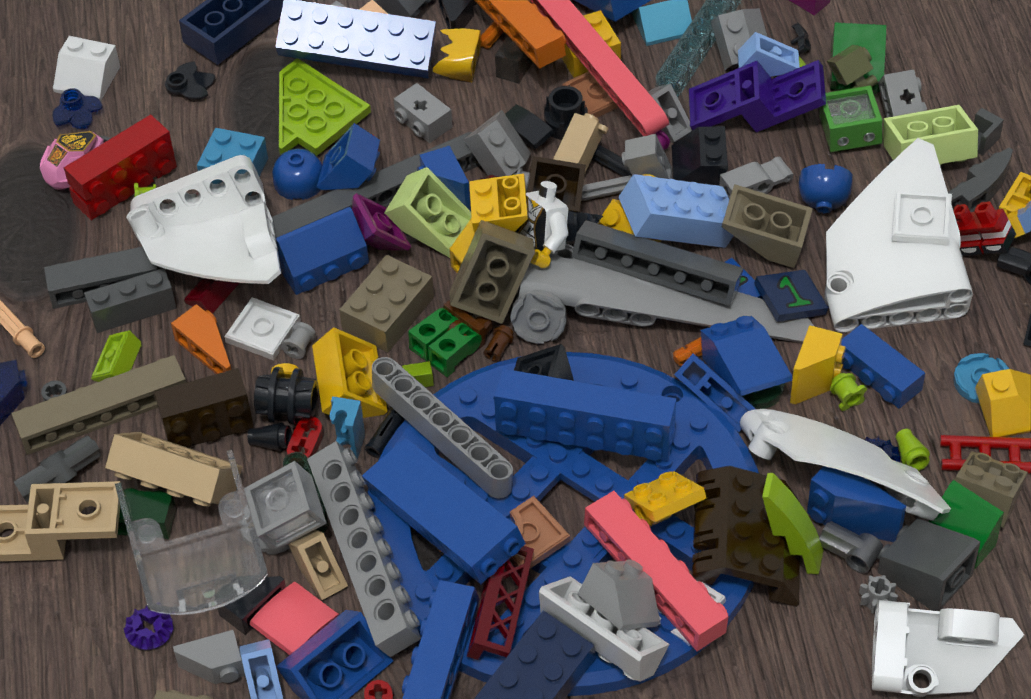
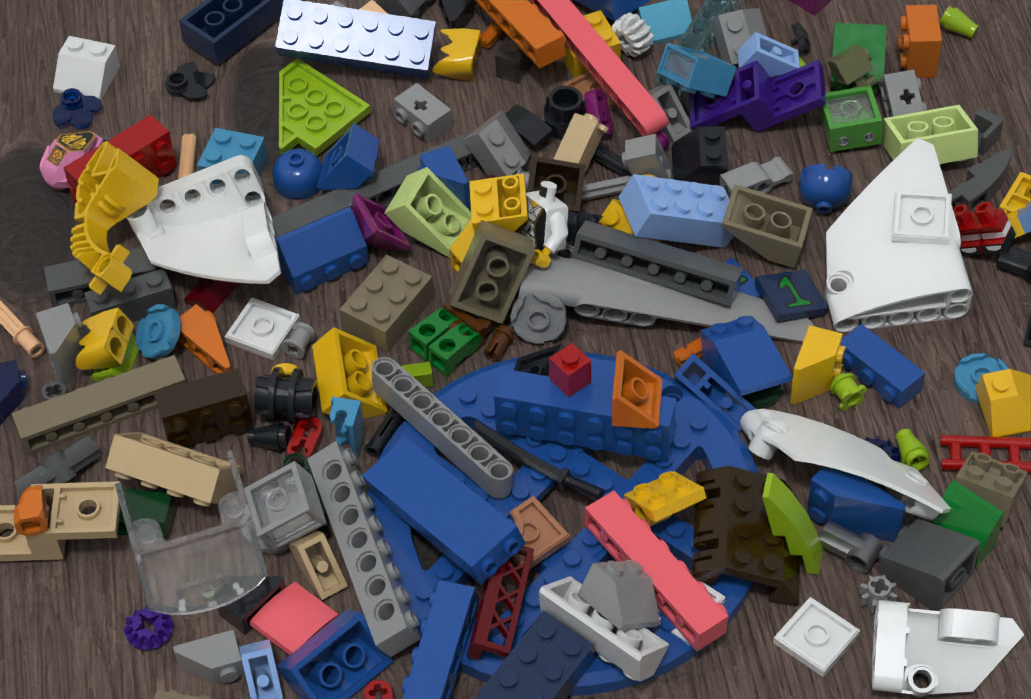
none -> orange rock [13,485,48,536]
none -> light grey slope [35,303,85,386]
none -> yellow piece [70,141,159,295]
none -> yellow piece [75,307,134,370]
none -> dark azure tile [136,304,181,360]
none -> light nougat axle [178,133,197,194]
none -> black sword [474,421,605,500]
none -> red brick [549,343,591,397]
none -> magenta beam [584,88,613,137]
none -> white gear [611,12,654,57]
none -> orange slope [612,350,662,429]
none -> dark azure piece [657,43,737,98]
none -> white tile [773,597,860,677]
none -> orange brick [897,5,942,78]
none -> lime cone [939,6,979,39]

